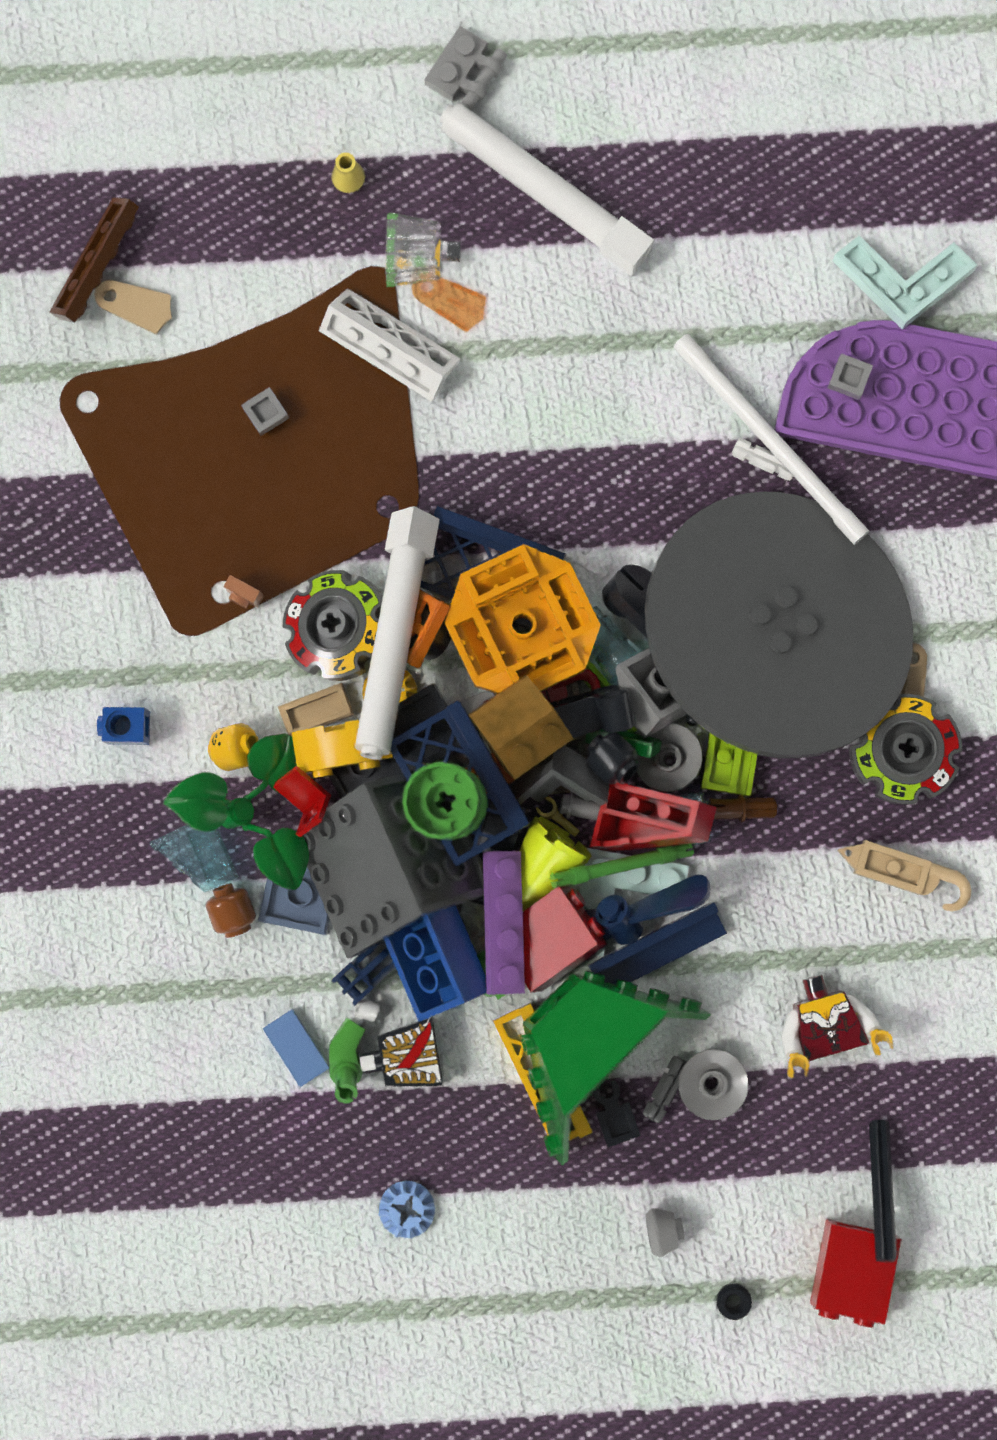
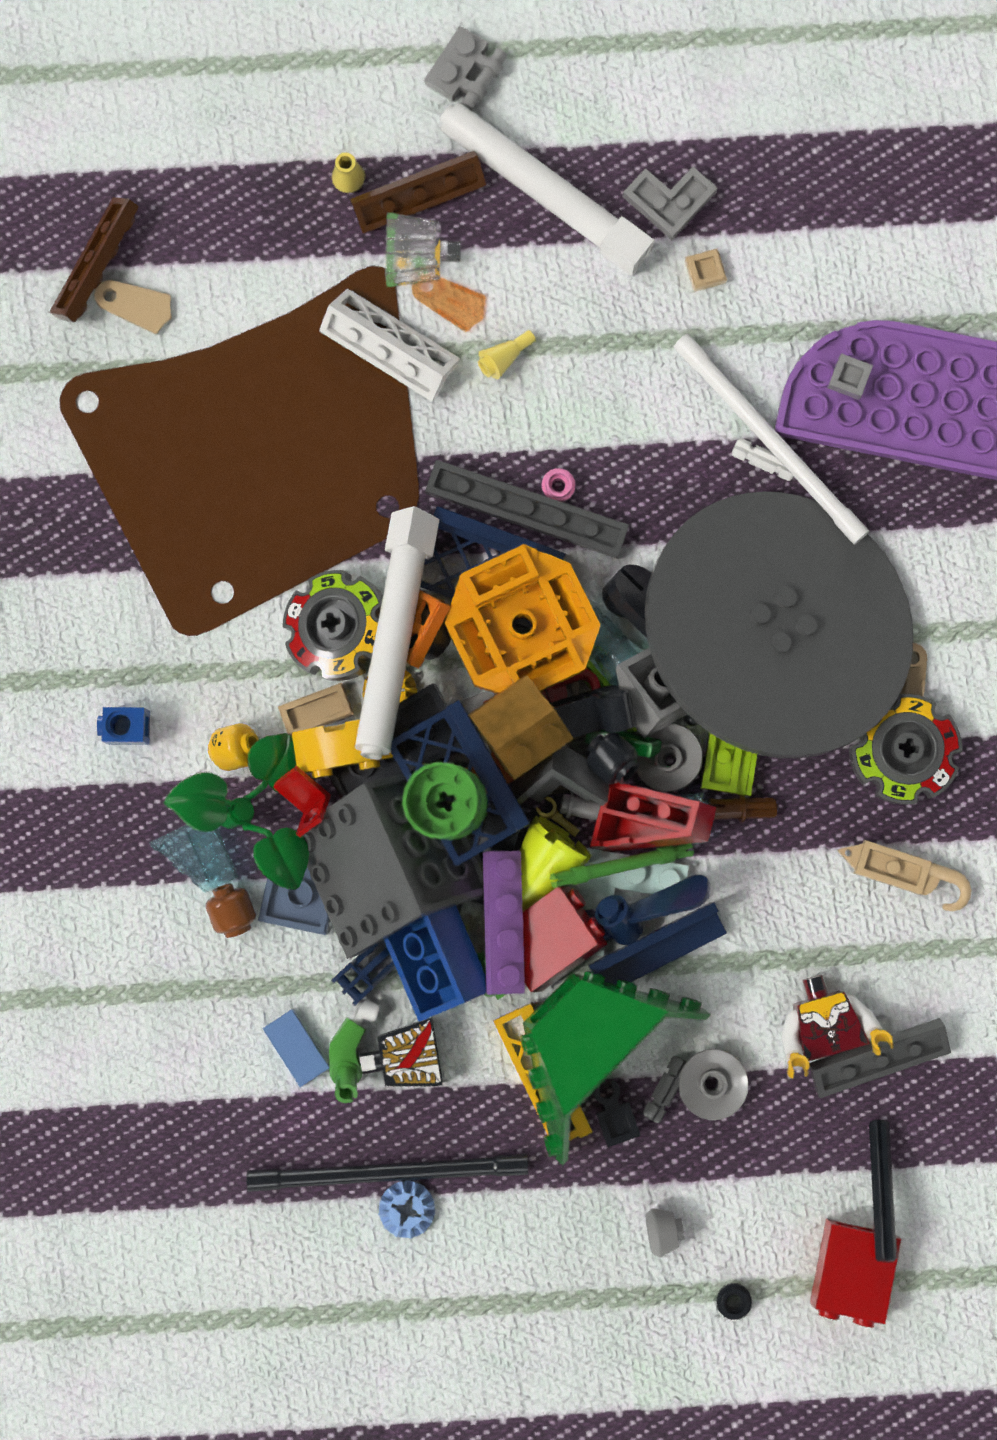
nougat plate [223,575,264,609] -> none
light grey plate [241,387,289,436] -> none
light aqua plate [833,235,977,330] -> none
none -> black piece [246,1153,528,1192]
none -> reddish brown plate [350,151,486,234]
none -> dark grey plate [425,460,629,559]
none -> light yellow cone [478,330,536,380]
none -> bright pink plate [542,468,576,502]
none -> light grey plate [622,167,718,240]
none -> tan tile [685,248,727,292]
none -> dark grey plate [809,1018,951,1098]

